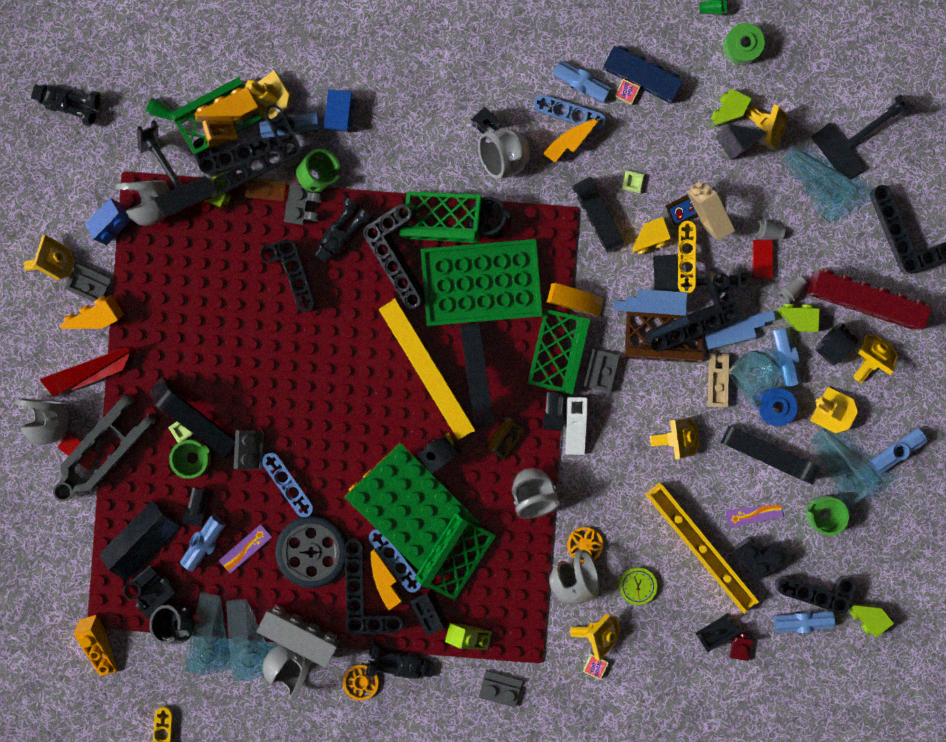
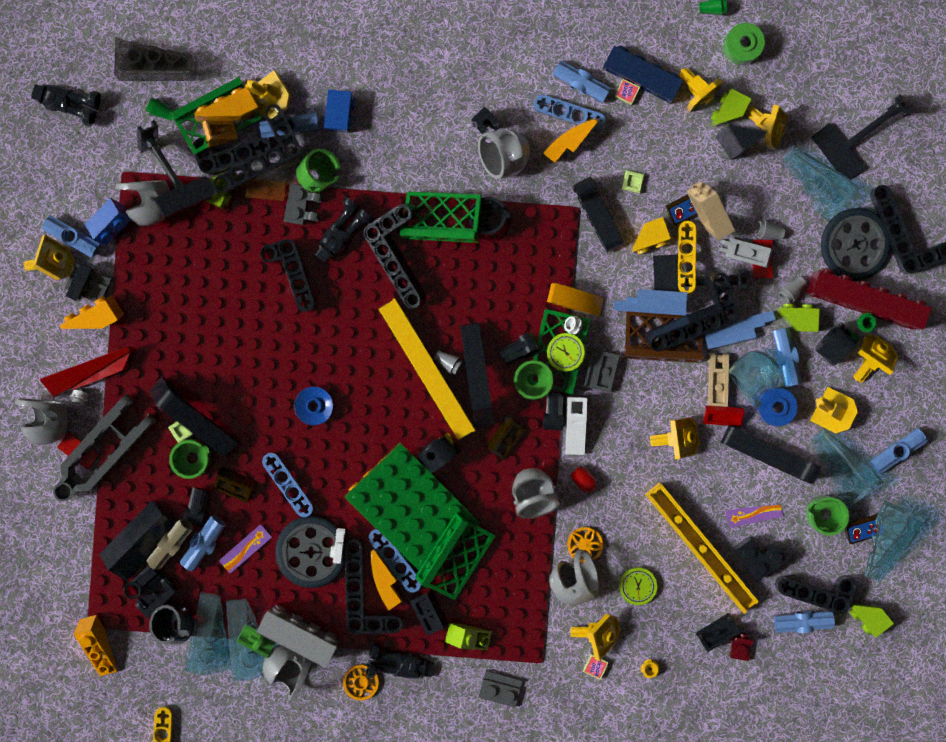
dark grey plate [234,430,264,469] -> none
green plate [421,239,542,326] -> none
none -> medium blue piece [42,215,101,258]
none -> black piece [65,263,94,302]
none -> white plate [70,390,89,405]
none -> clear smoke wedge [114,37,196,81]
none -> dark tan piece [146,518,194,570]
none -> dark brown slope [213,467,257,503]
none -> bright green hips [236,624,276,658]
none -> blue dish [294,387,333,425]
none -> white plate [330,528,345,564]
none -> light grey cone [433,350,463,375]
none -> black piece [499,332,540,365]
none -> bright green piece [514,360,553,399]
none -> lime tile [547,333,586,372]
none -> white plate [564,316,582,334]
none -> red brick [570,465,598,494]
none -> yellow plate [640,659,659,678]
none -> yellow piece [679,68,723,112]
none -> red tile [703,405,745,427]
none -> light grey hinge [718,238,773,268]
none -> wedge [821,208,891,281]
none -> slope [845,513,886,544]
none -> green cone [857,313,877,332]
none -> clear light blue wedge [865,500,925,582]

